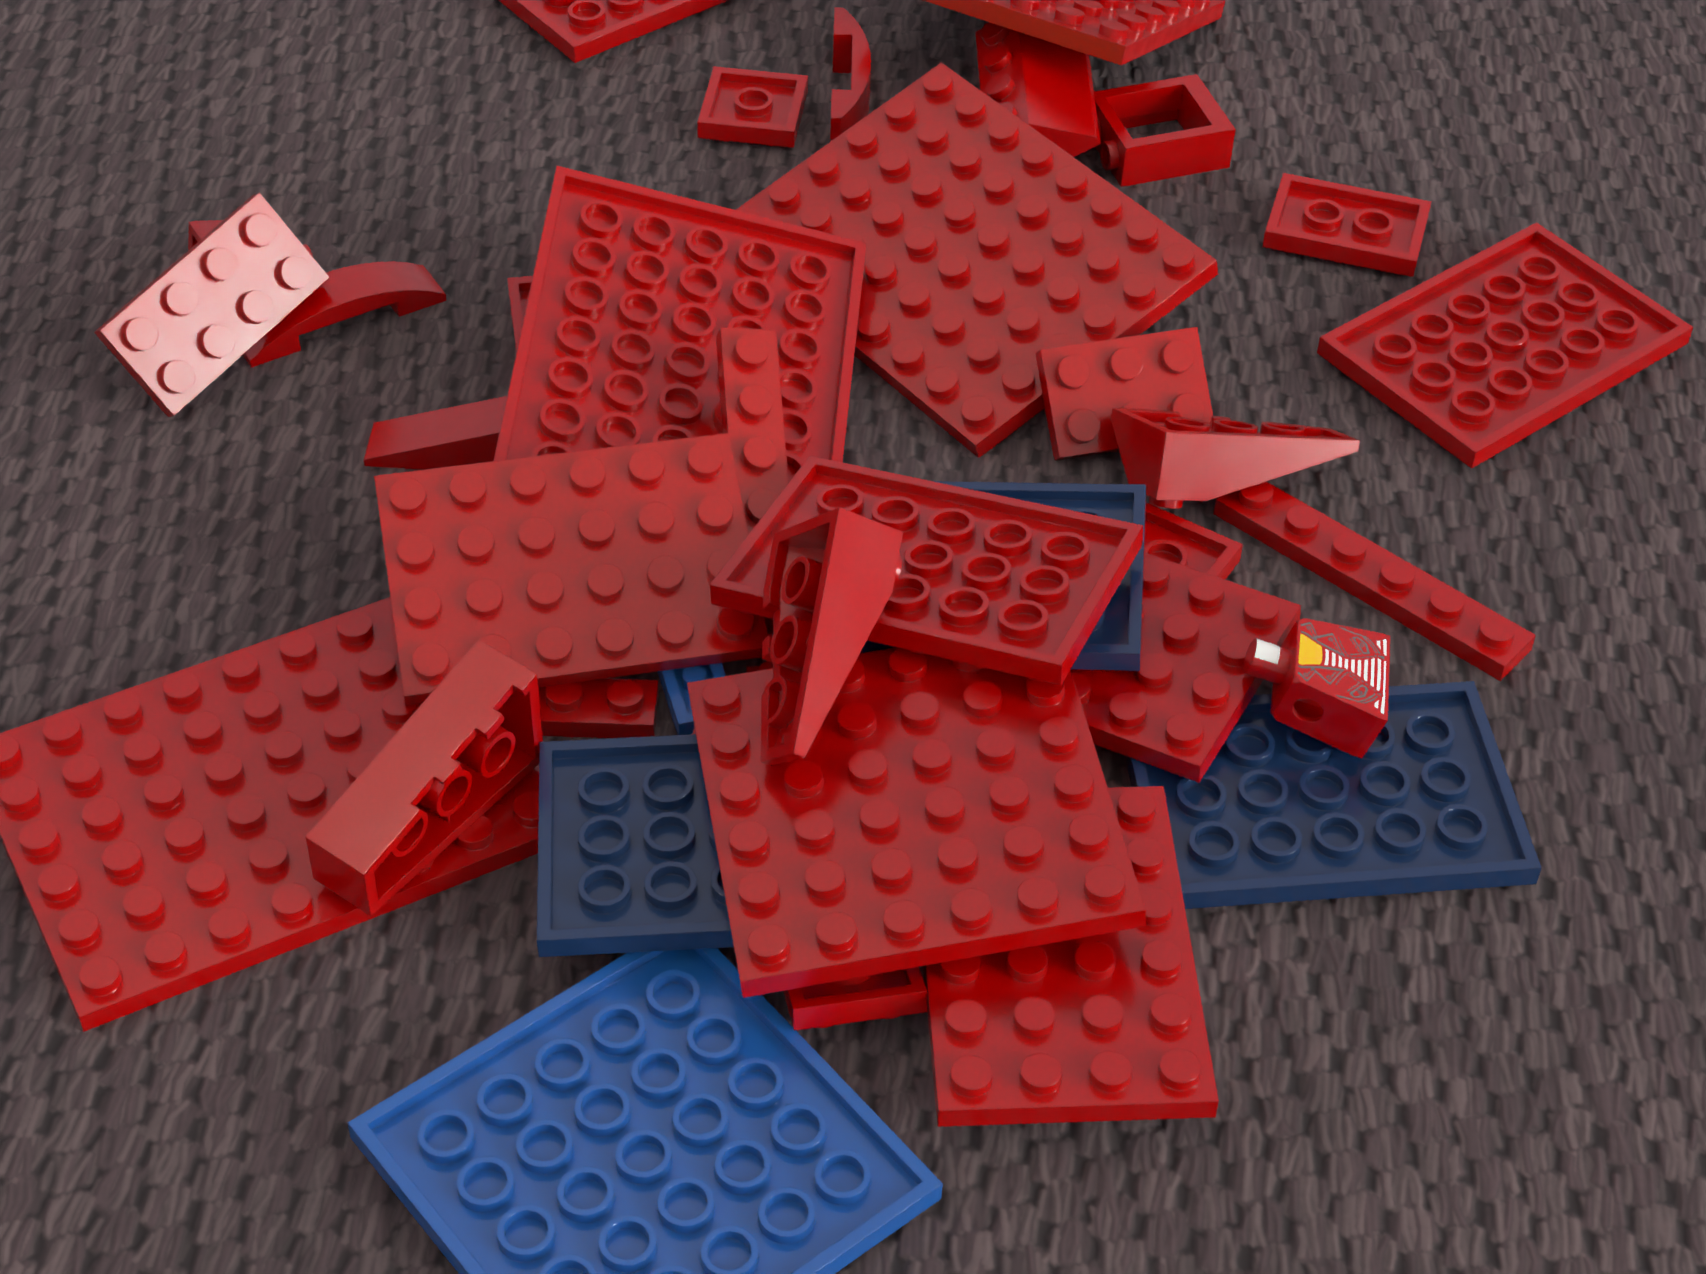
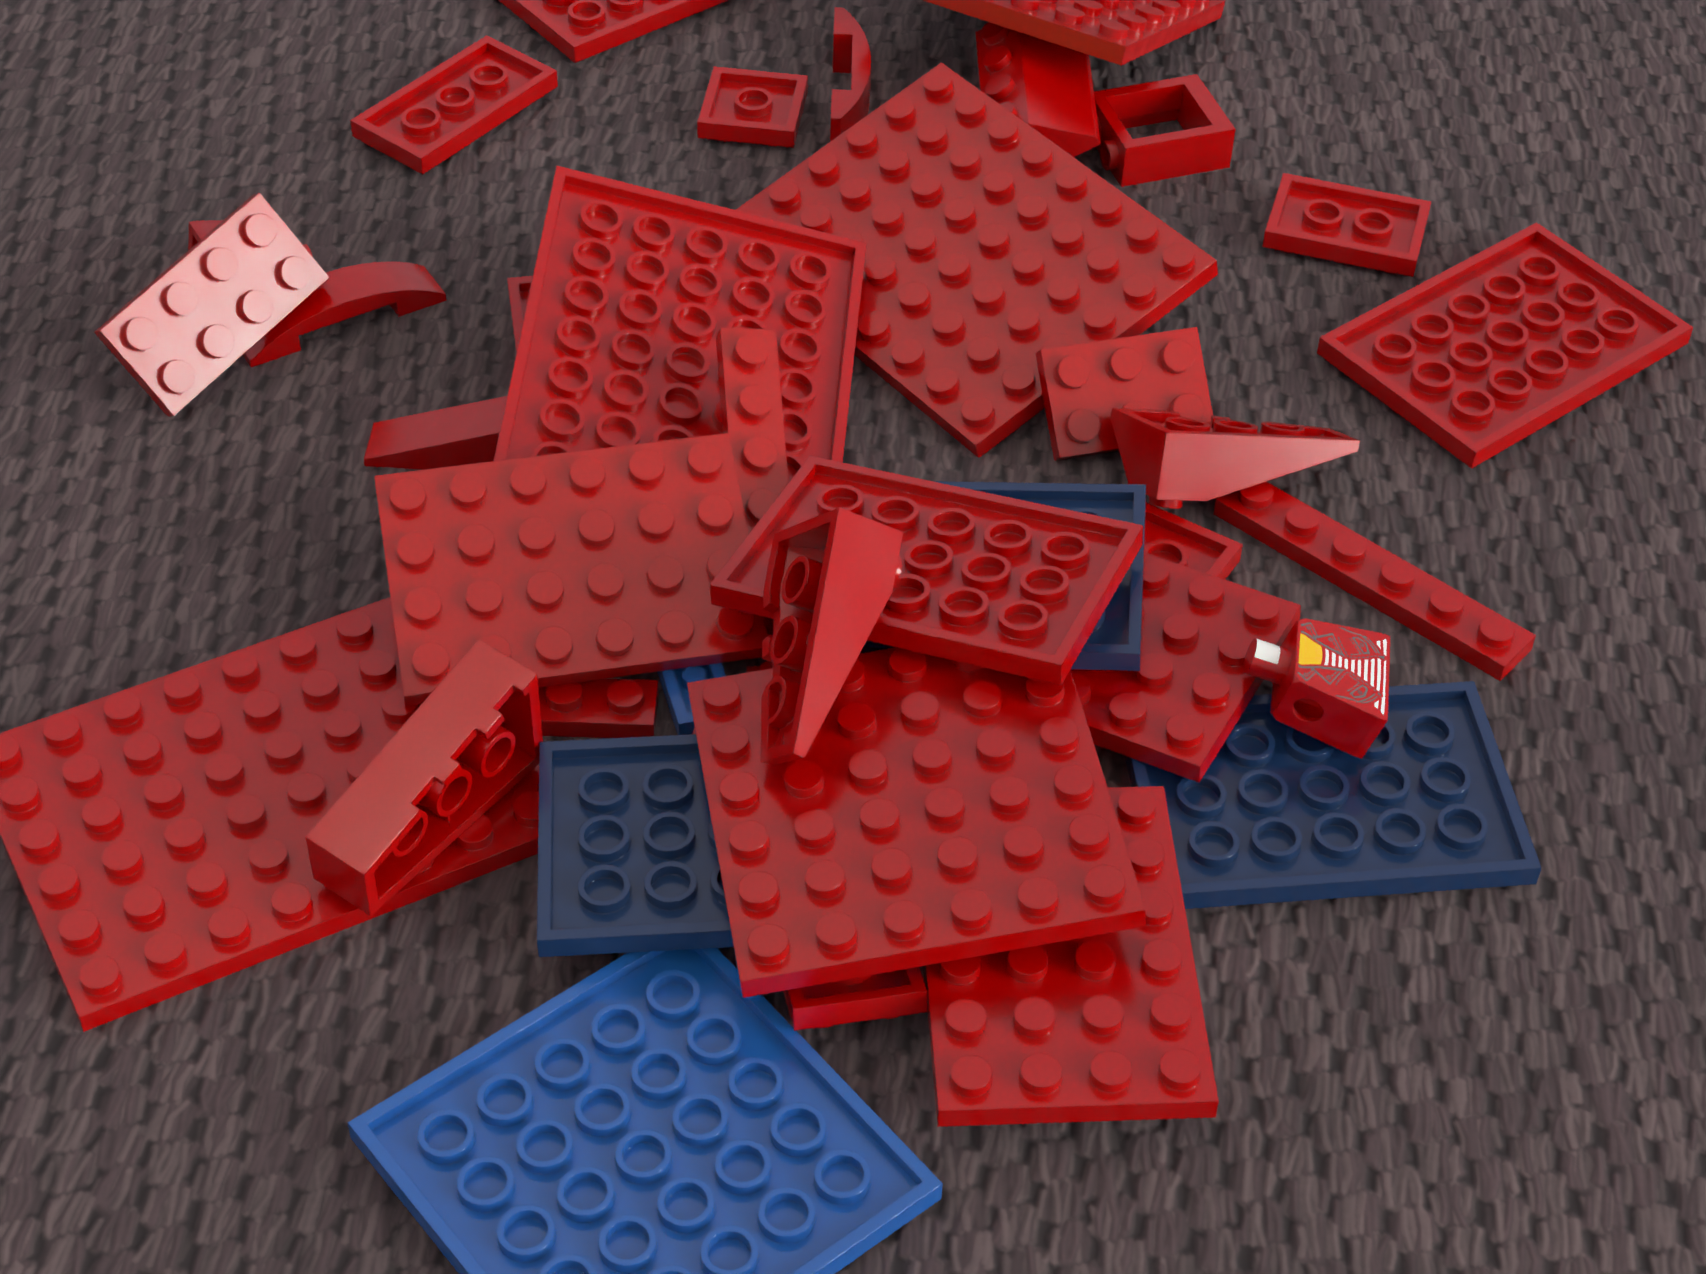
none -> red plate [350,35,558,174]

